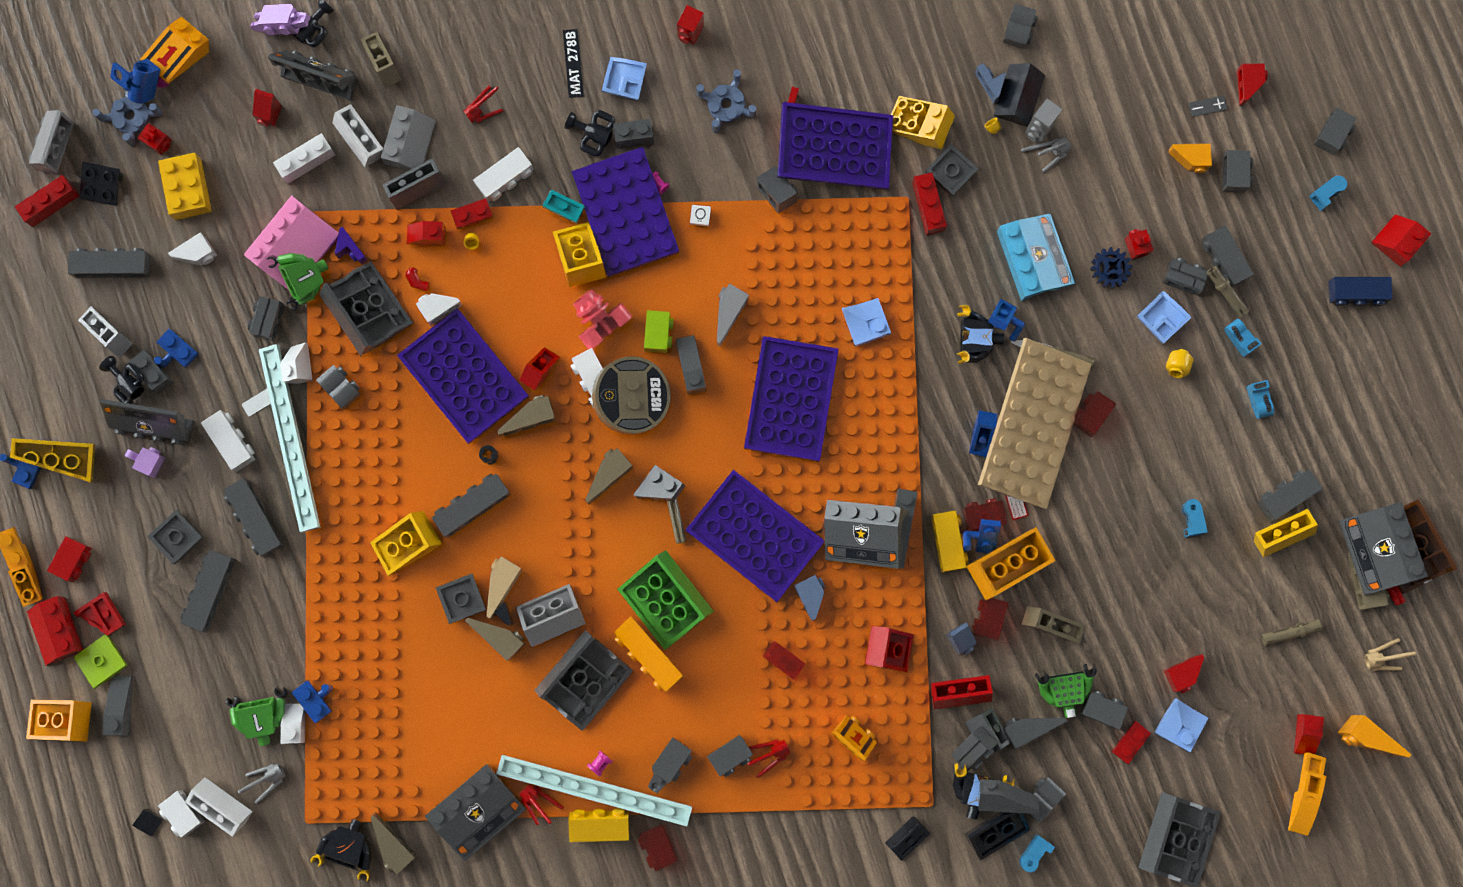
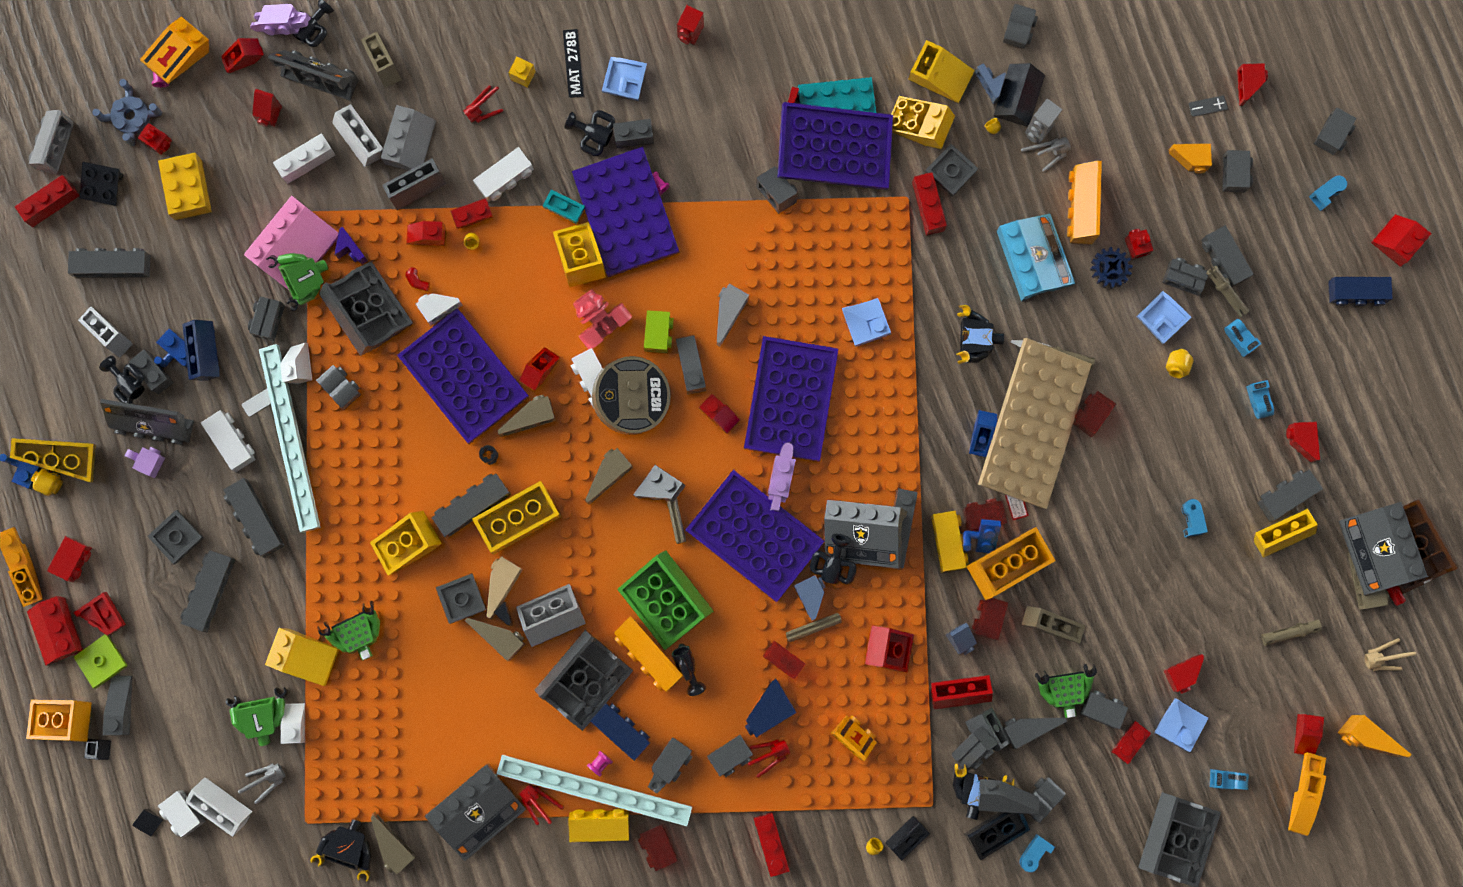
blue piece [110,59,160,103] -> none
white slope [168,232,217,266] -> none
blue plate [292,680,333,723] -> none
white tile [690,205,711,227] -> none
sand blue plate [696,69,756,133] -> none
blue plate [988,299,1025,341] -> none
none -> yellow head [31,468,63,496]
none -> black slope [84,738,111,760]
none -> dark blue brick [182,320,220,381]
none -> red slope [221,38,264,73]
none -> yellow slope [265,628,339,686]
none -> bright green torso [317,601,380,661]
none -> yellow brick [472,481,561,555]
none -> yellow brick [508,56,536,88]
none -> dark blue brick [590,703,651,761]
none -> black piece [671,644,706,696]
none -> red slope [699,394,740,434]
none -> dark blue slope [745,679,796,737]
none -> red brick [753,812,790,877]
none -> lavender hinge [767,443,796,511]
none -> dark tan axle [786,613,842,642]
none -> teal plate [798,77,876,113]
none -> black piece [810,533,857,584]
none -> yellow hinge [866,838,883,855]
none -> yellow slope [908,40,975,103]
none -> light orange slope [1067,161,1102,244]
none -> dark azure leg [1210,769,1249,790]
none -> red slope [1286,422,1320,462]

